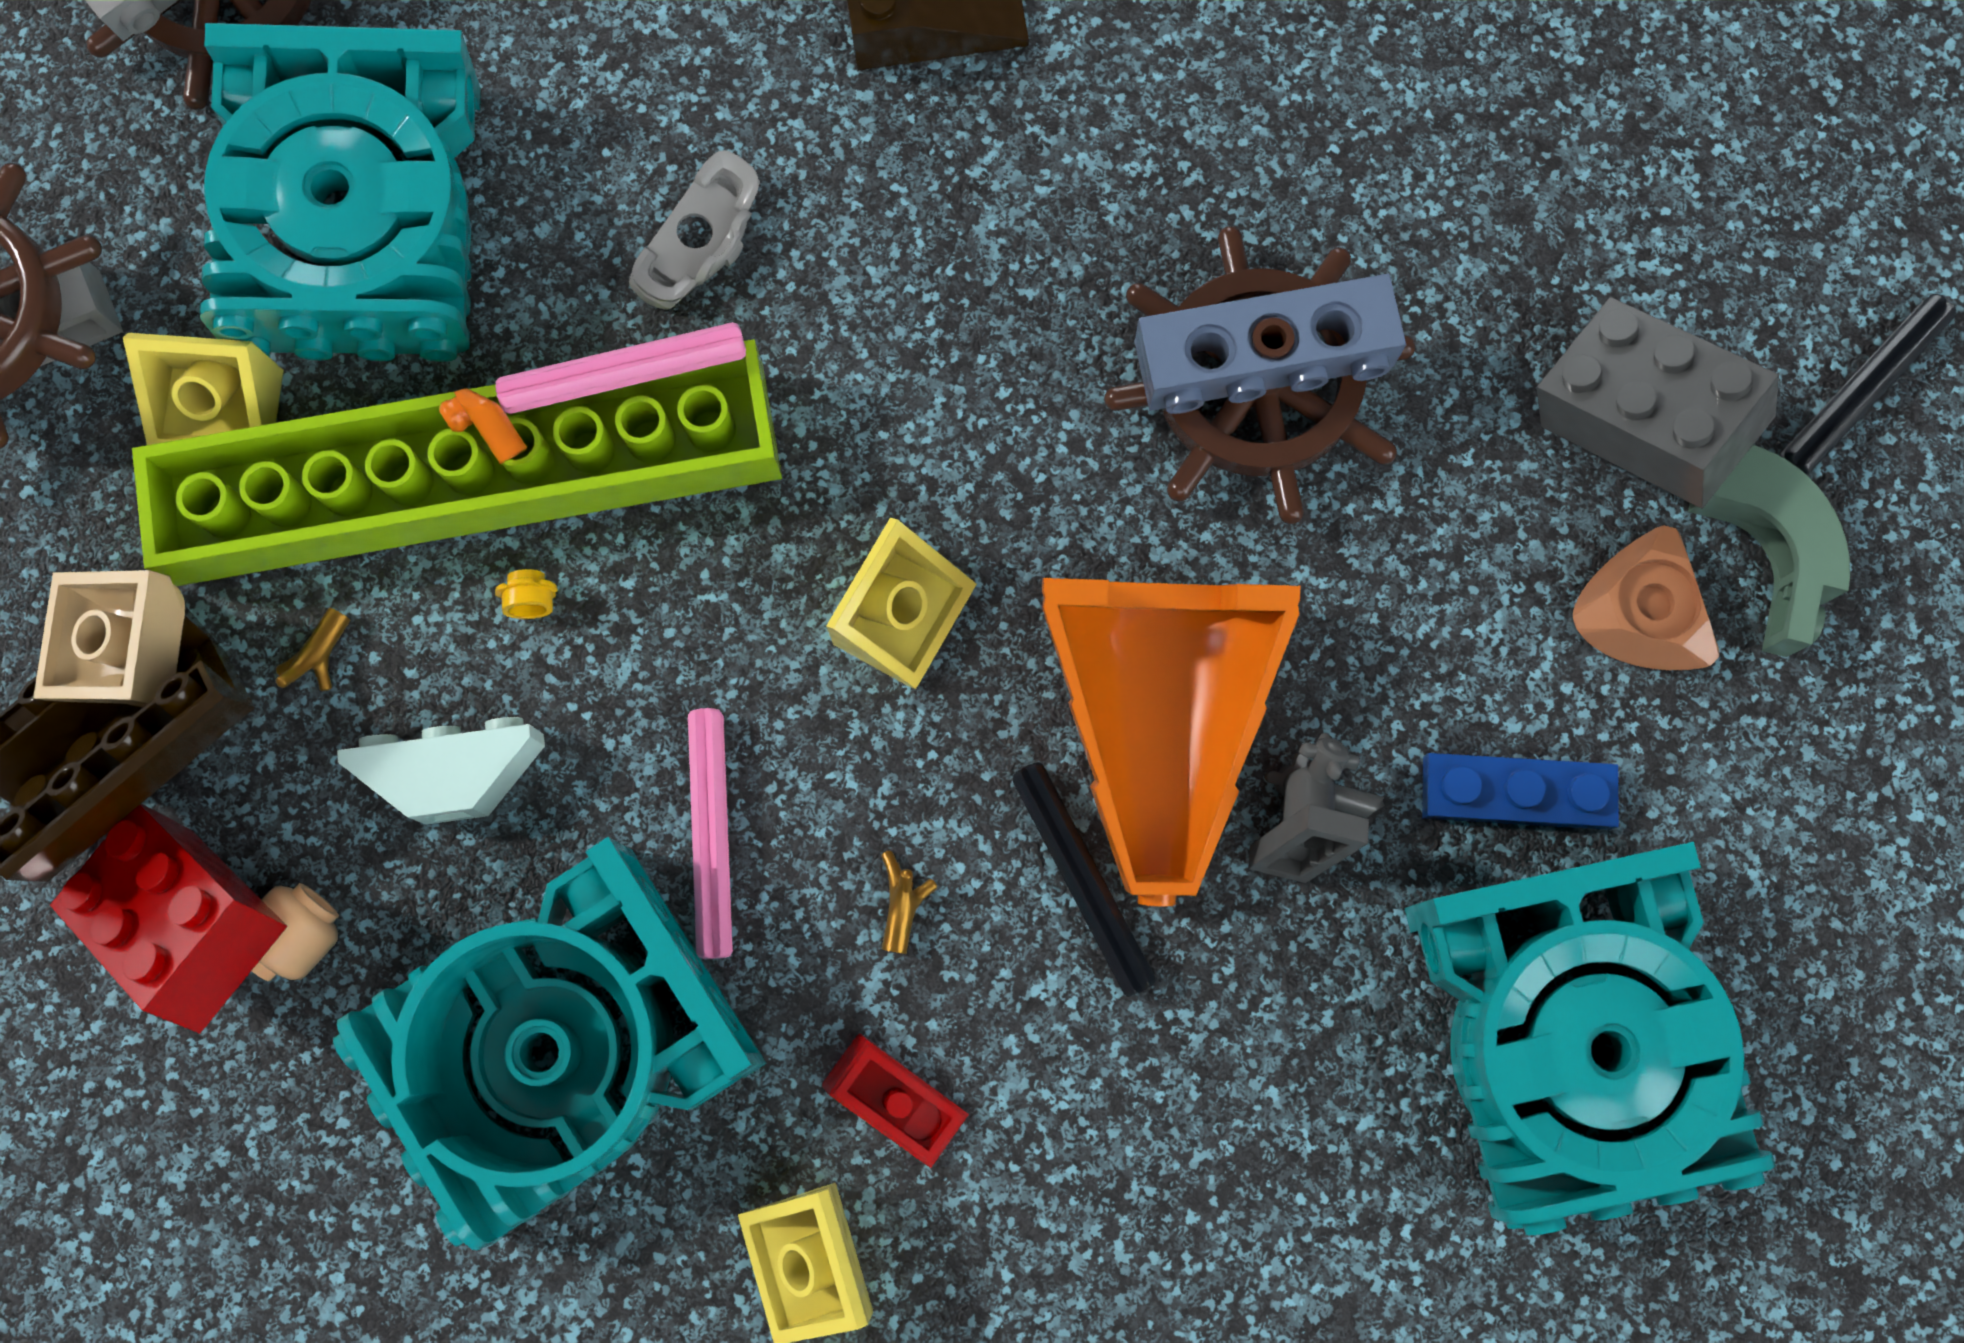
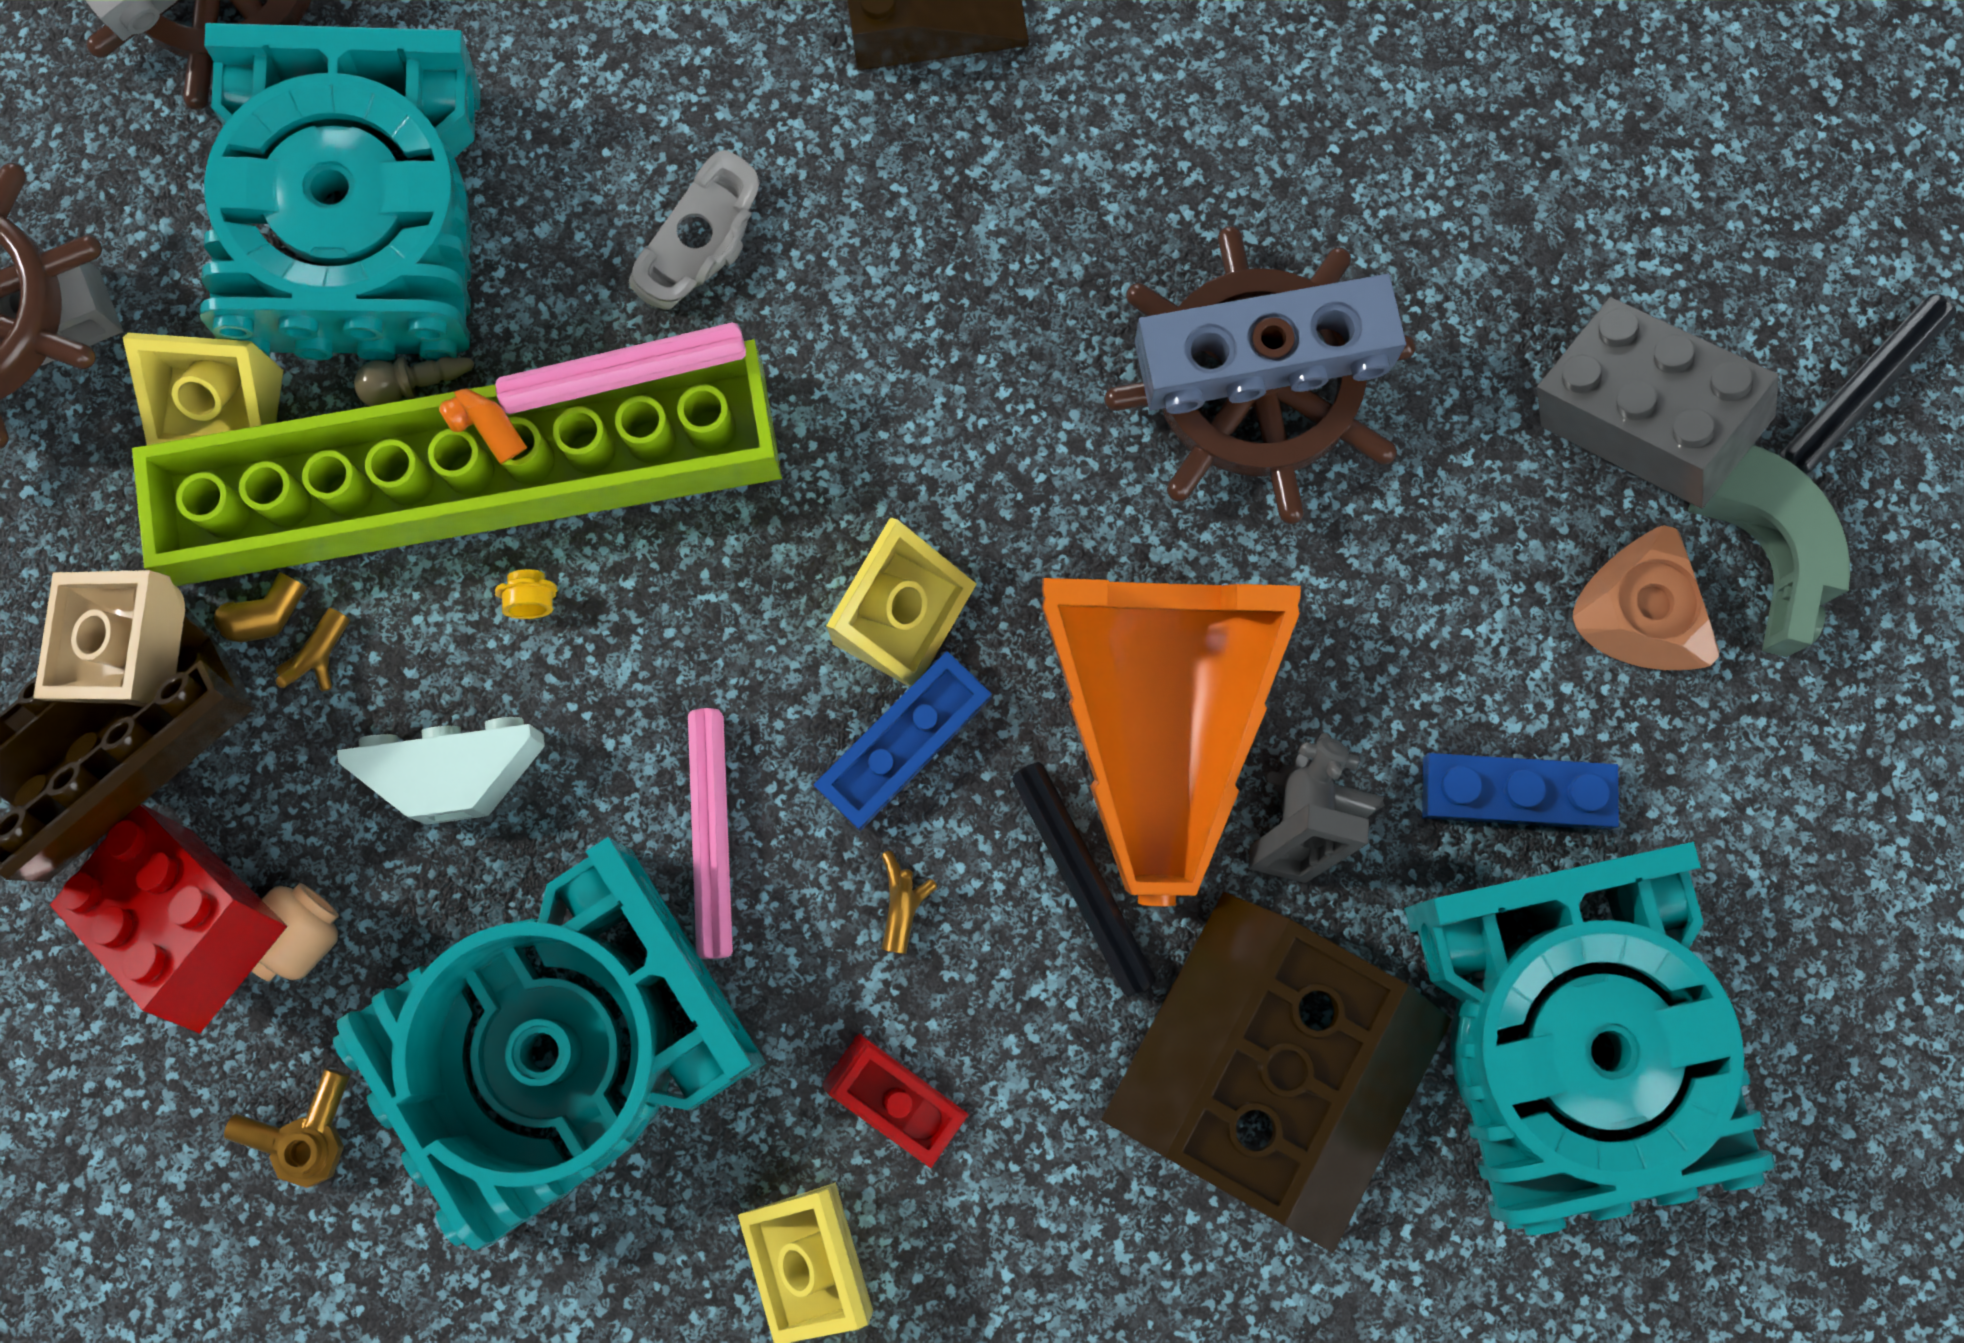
none -> pearl gold arm [214,572,307,643]
none -> pearl gold piece [224,1068,350,1188]
none -> dark tan bar [354,356,474,406]
none -> blue plate [813,651,992,831]
none -> dark brown slope [1100,892,1452,1253]

